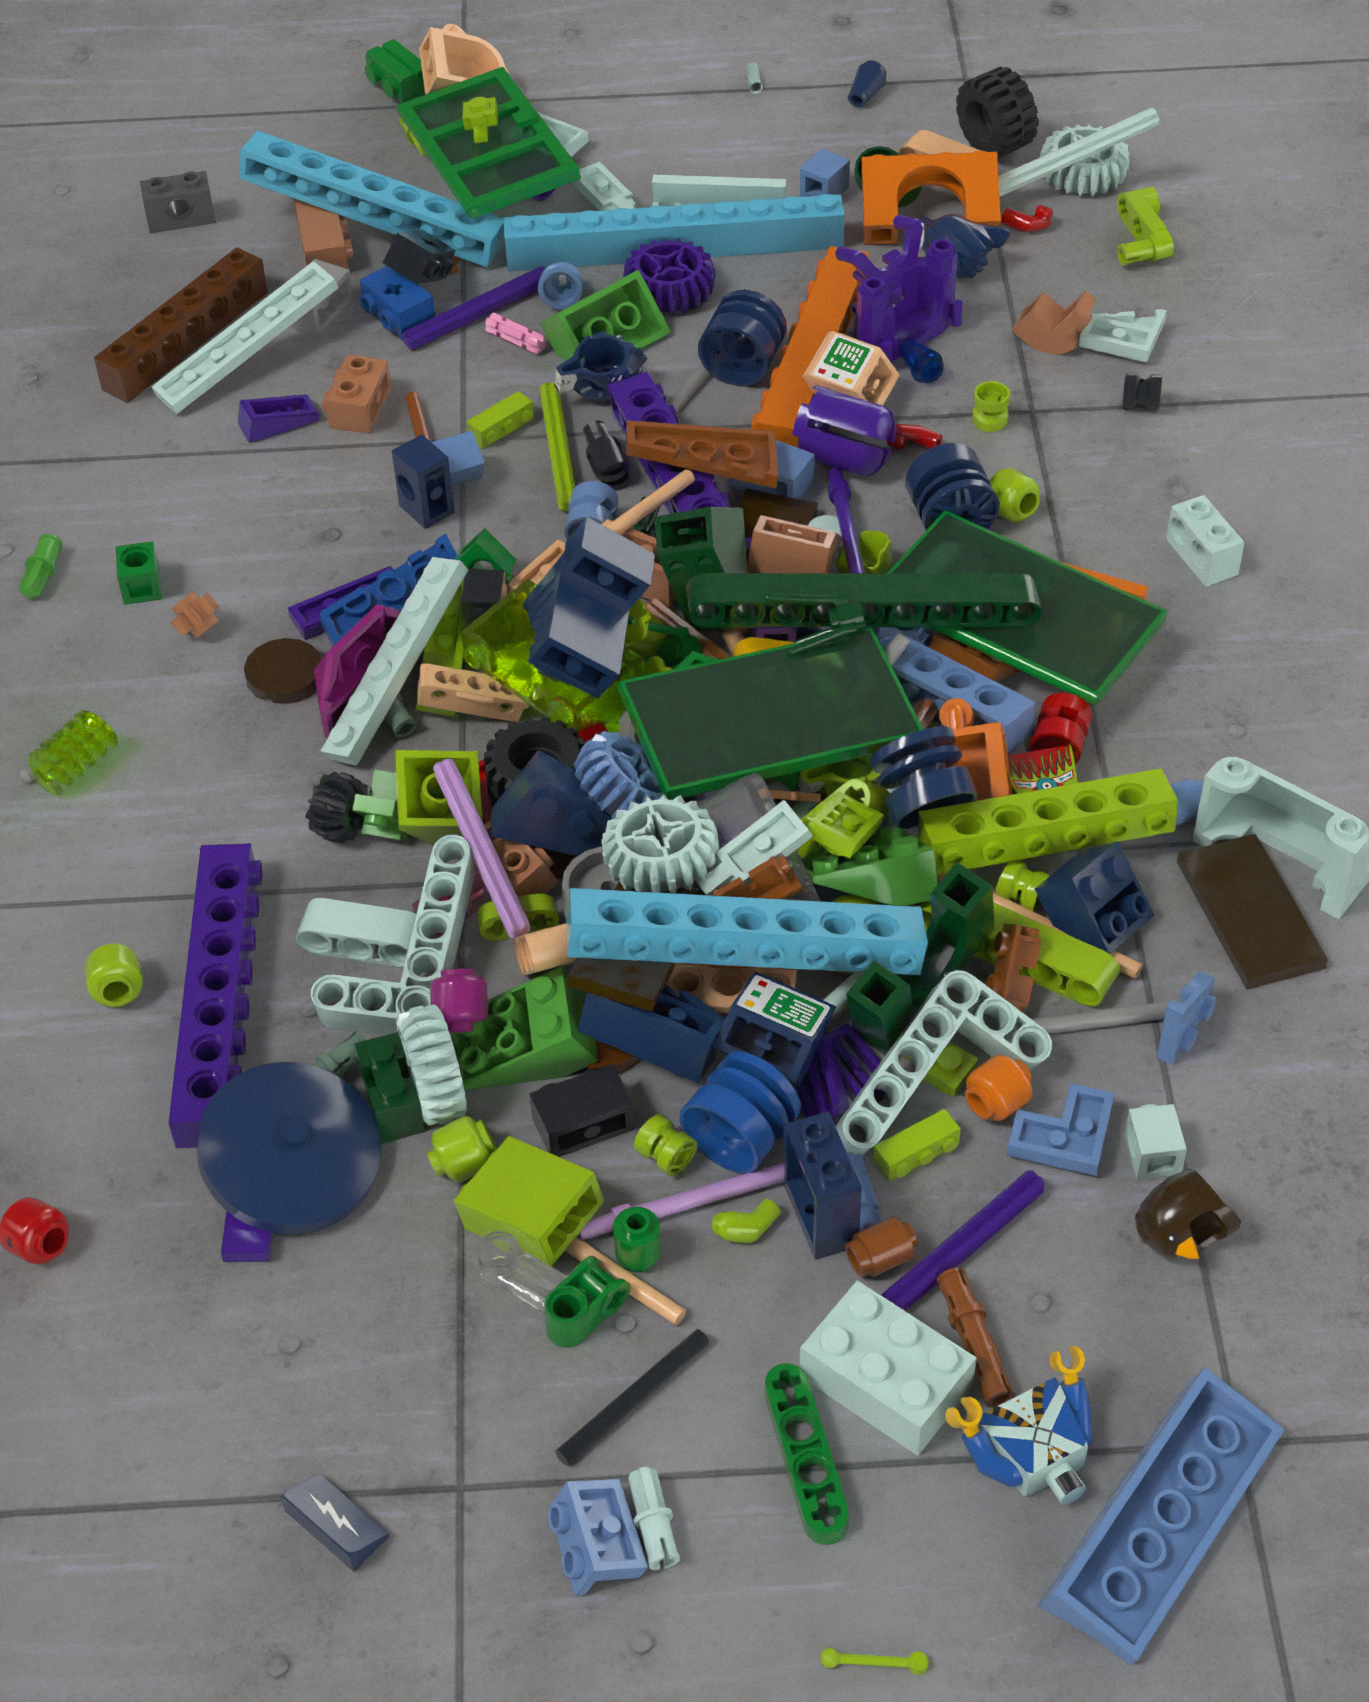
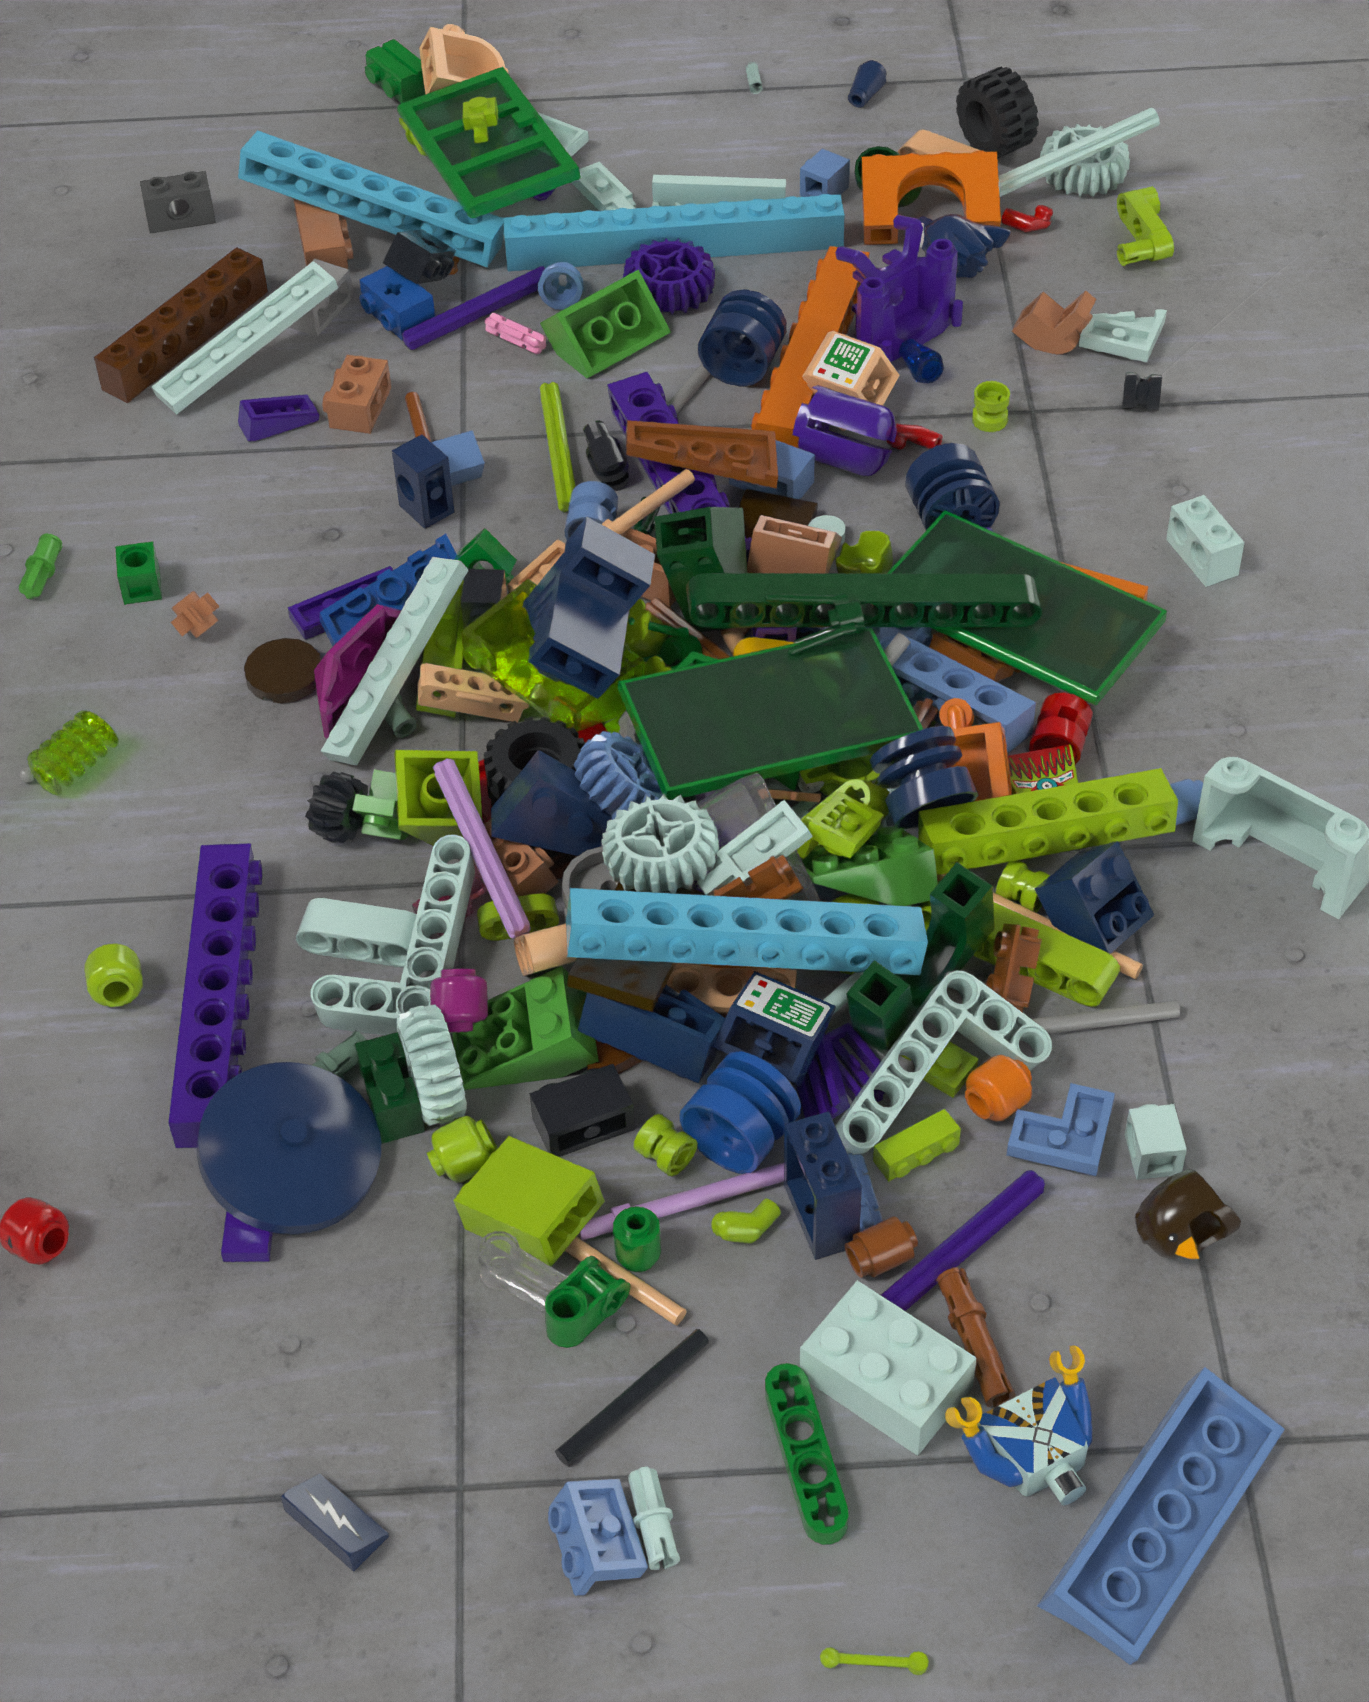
lime piece [466,391,534,449] -> none
dark blue piece [554,331,648,402] -> none
dark purple bar [828,467,865,573] -> none
lime head [989,468,1040,522] -> none
medium blue wing [1157,971,1217,1065] -> none
dark brown tile [1177,834,1328,989] -> none

